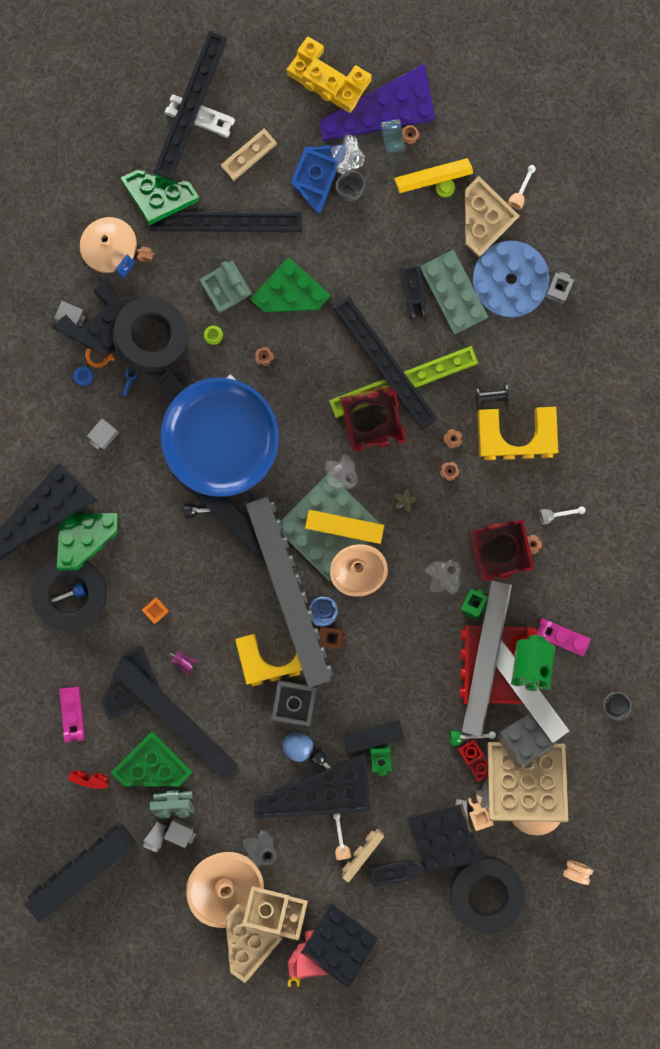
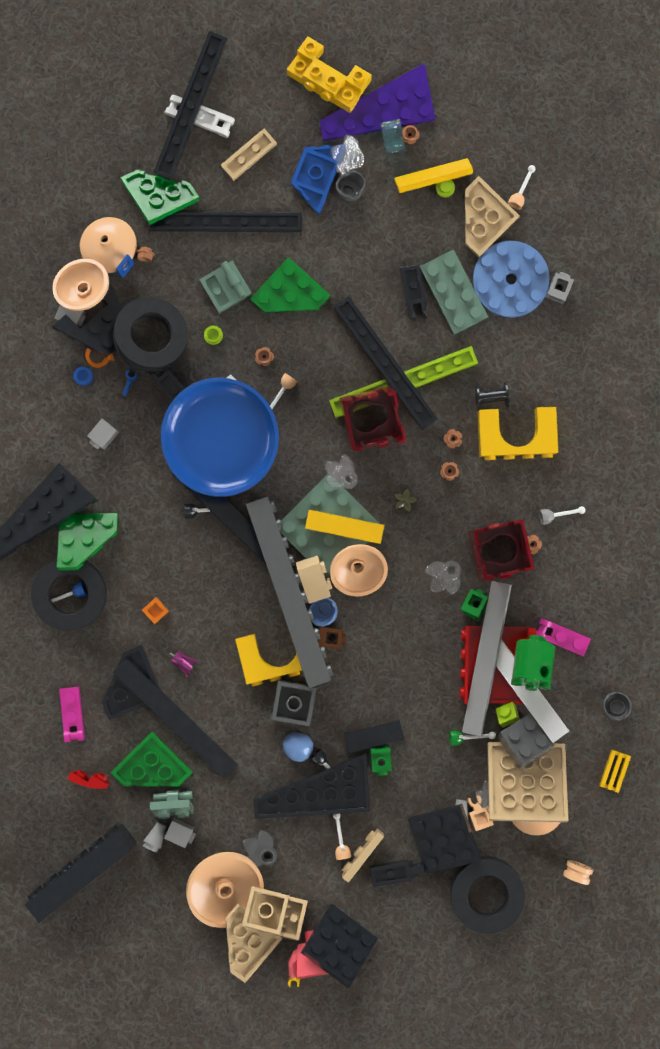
red slope [458,739,488,782] -> none
none -> light nougat dish [53,259,109,311]
none -> light nougat hinge [270,373,298,409]
none -> tan brick [296,556,333,604]
none -> lime plate [496,702,520,728]
none -> yellow tile [599,749,631,793]

